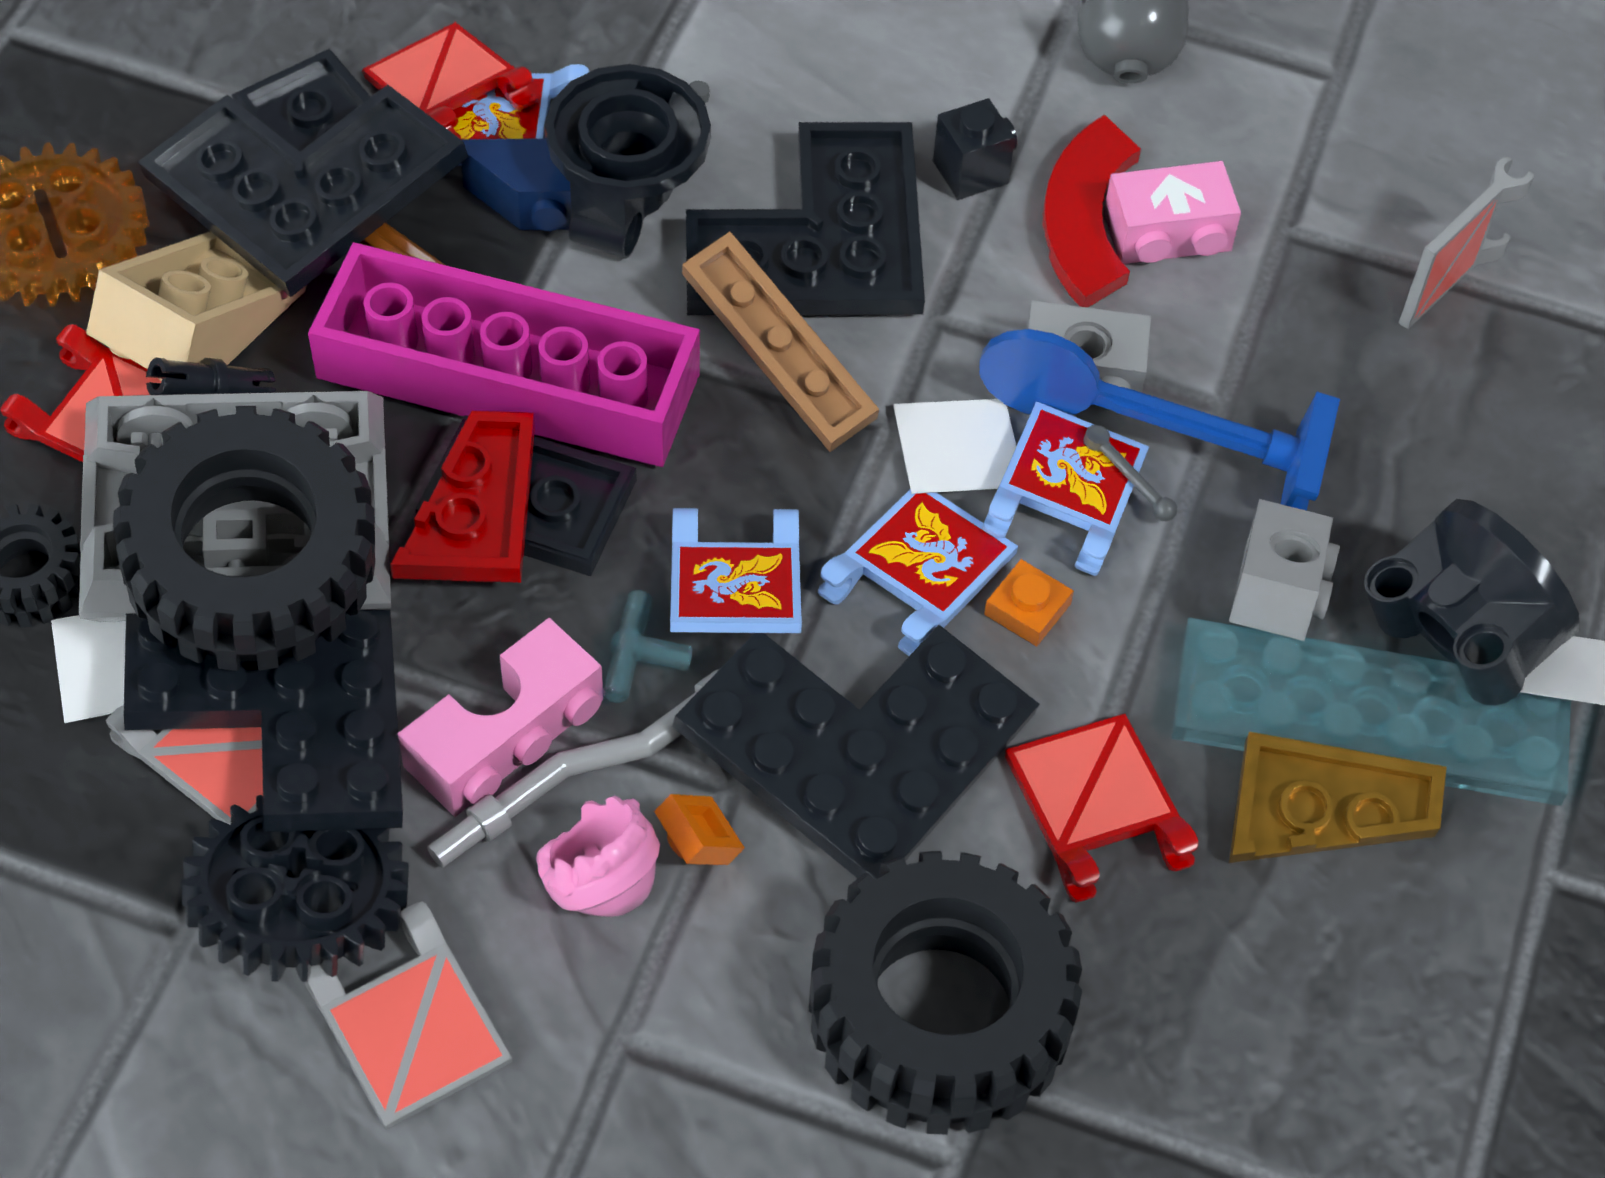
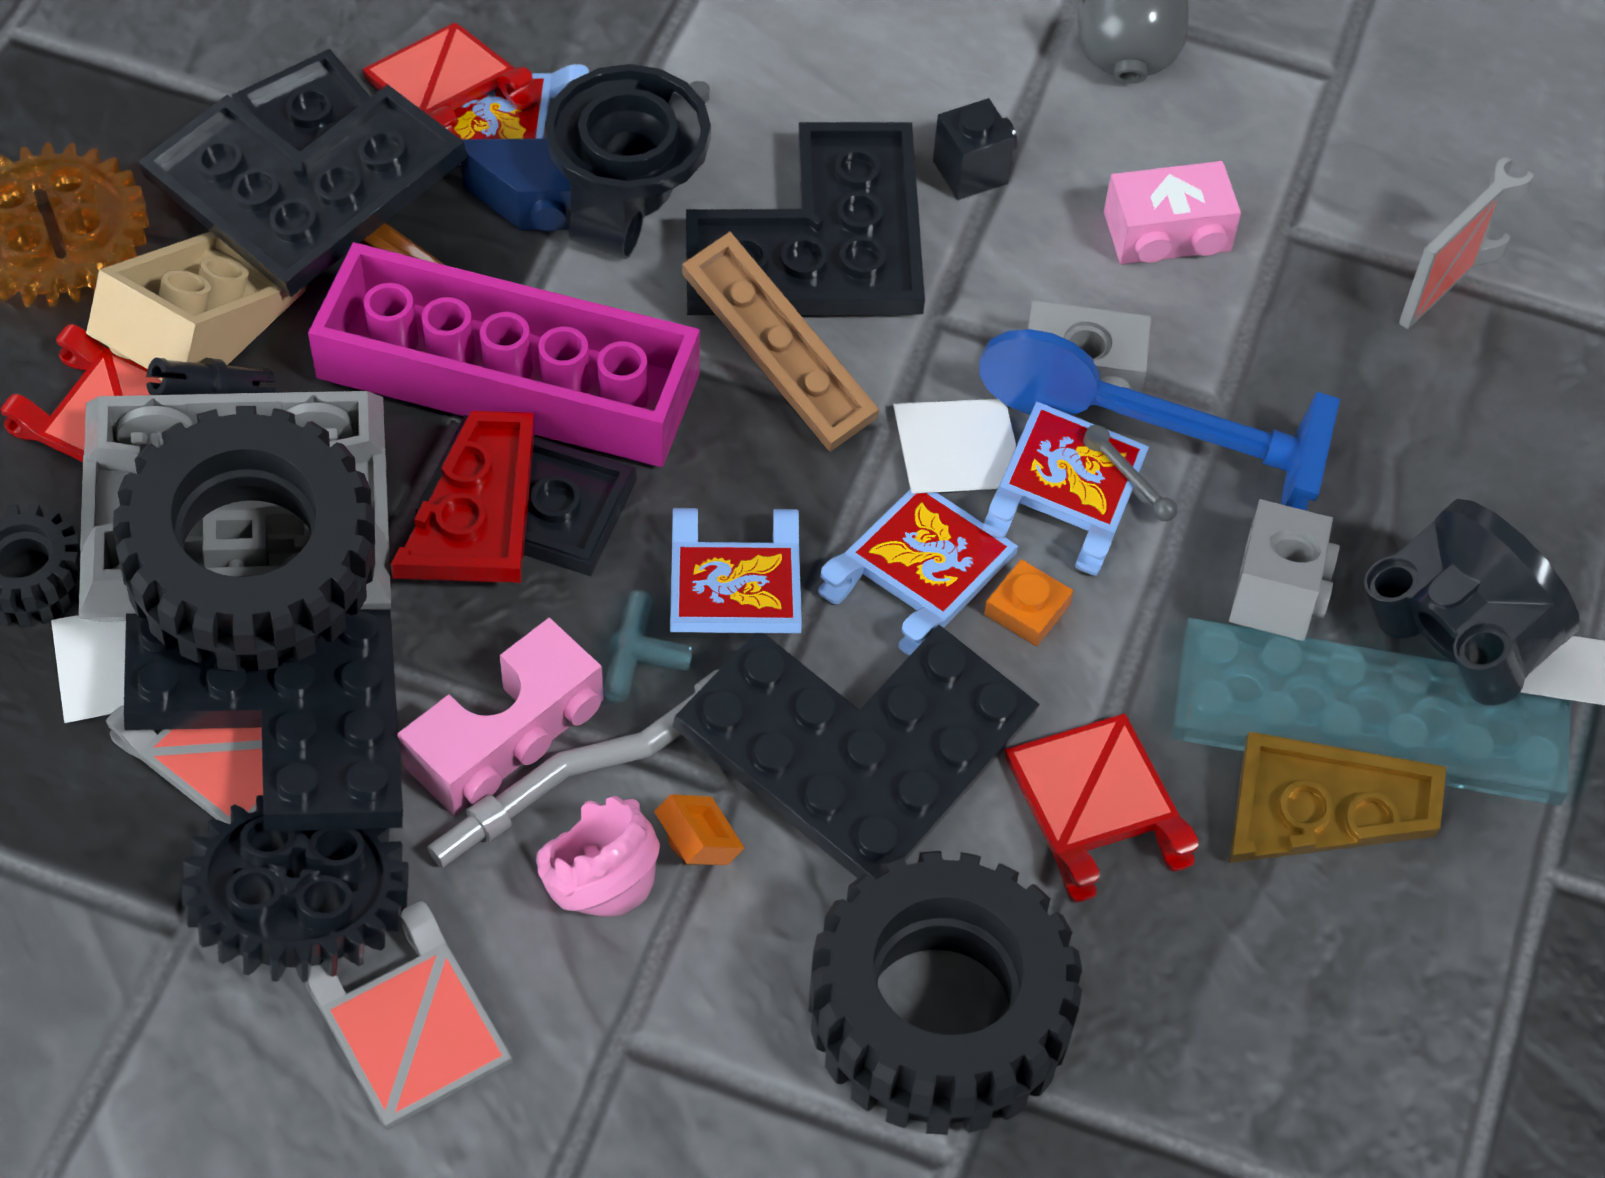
red tile [1042,114,1141,308] -> none

